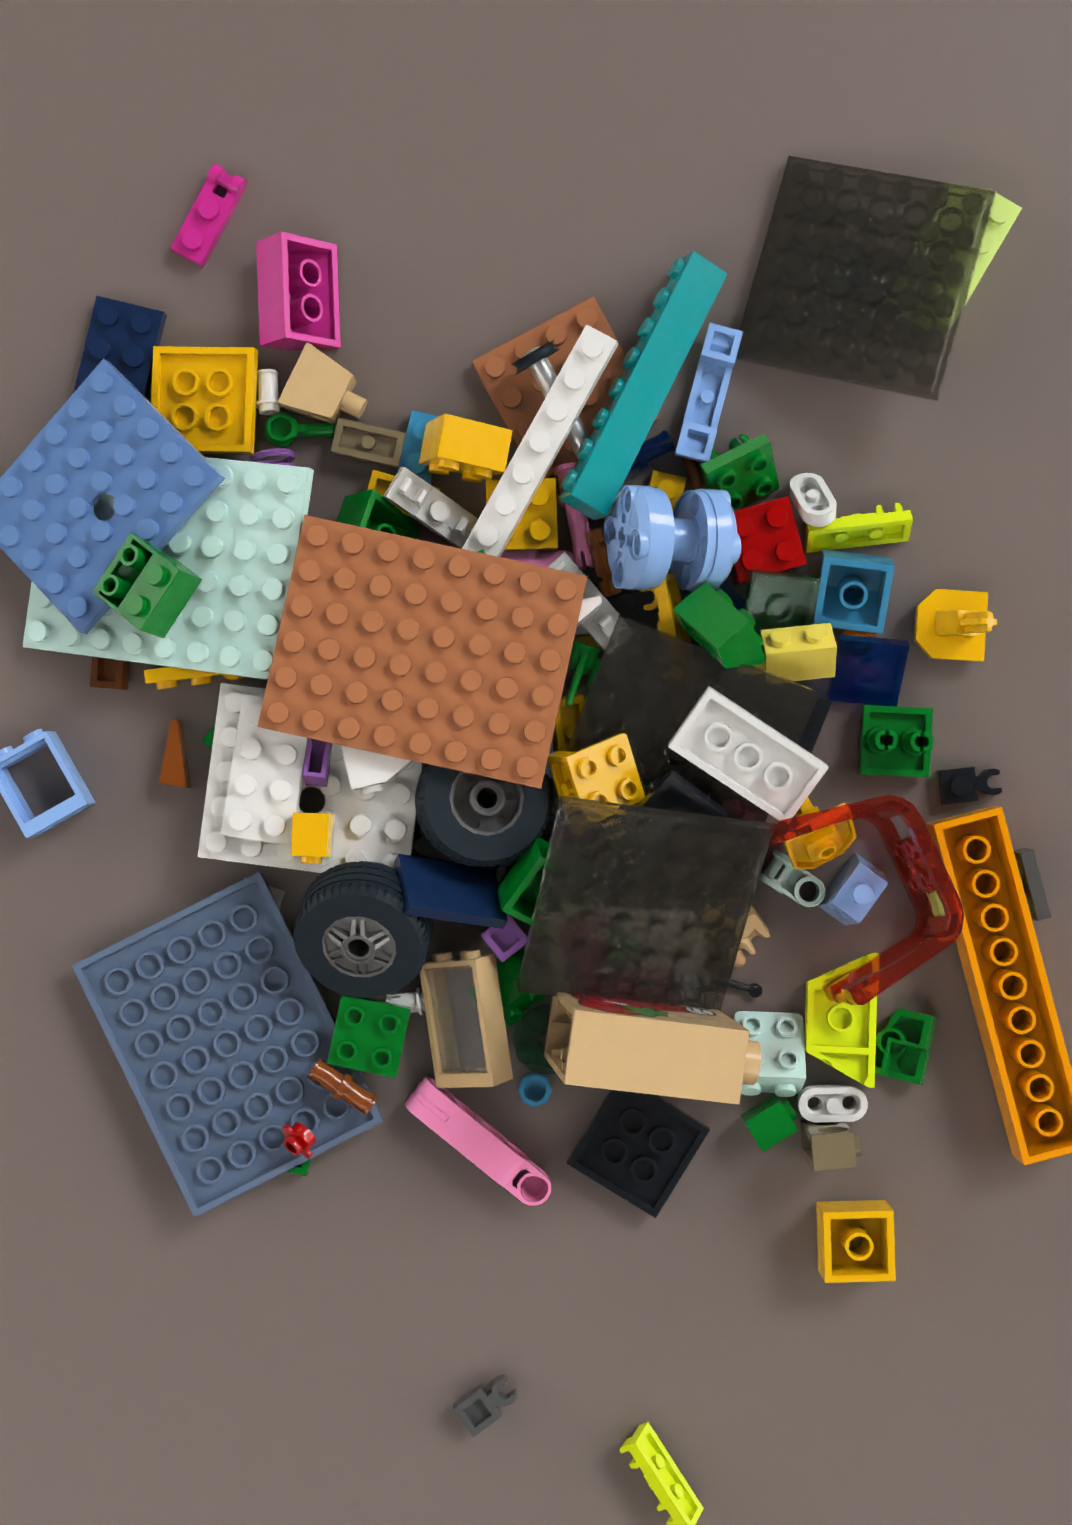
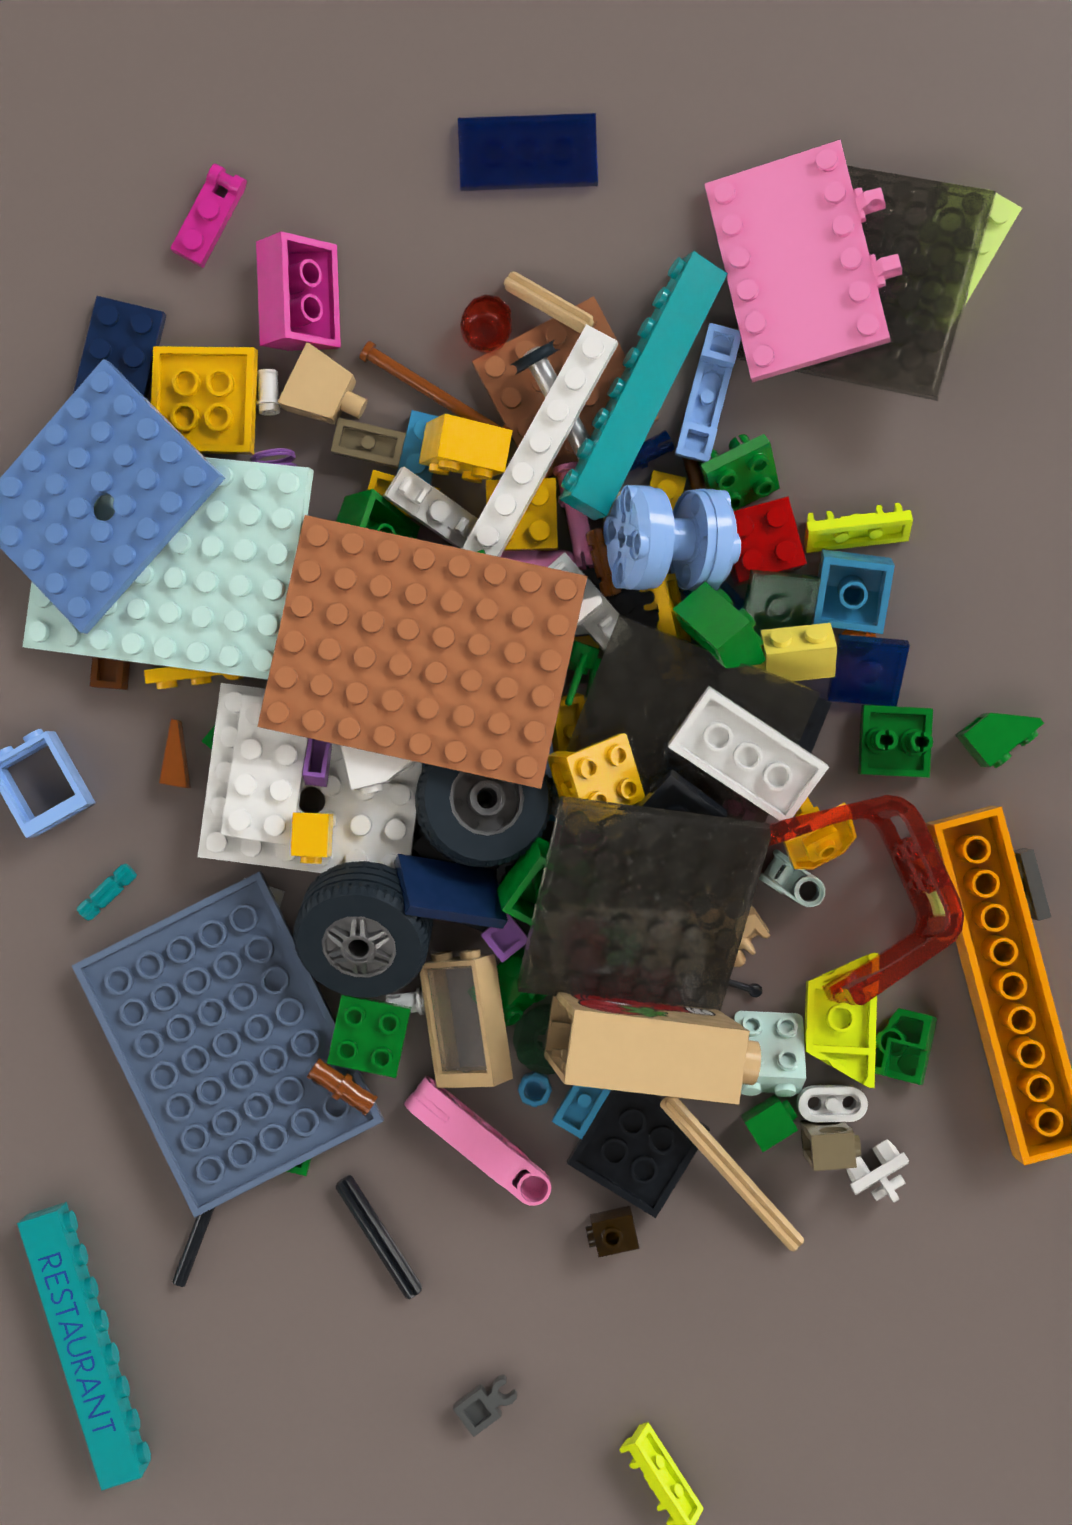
green slope [92,532,203,638] -> none
green plate [264,412,334,448] -> none
red plate [281,1122,316,1159] -> none
white plate [789,473,837,527] -> none
yellow brick [816,1200,896,1283] -> none
light blue torso [817,852,888,926] -> none
yellow piece [914,589,997,662] -> none
black plate [937,767,1002,805] -> none
none -> teal brick [17,1202,151,1491]
none -> teal axle [77,863,137,921]
none -> black bar [172,1207,215,1287]
none -> black axle [336,1175,422,1299]
none -> dark orange bar [359,341,510,430]
none -> clear blue tile [458,113,598,191]
none -> clear red hair [460,294,513,353]
none -> tan axle [504,272,594,333]
none -> dark azure plate [552,1085,611,1139]
none -> dark brown brick [585,1206,640,1257]
none -> tan axle [660,1096,804,1251]
none -> bright pink hinge [704,140,902,382]
none -> white hips [846,1139,909,1203]
none -> green slope [955,713,1044,768]

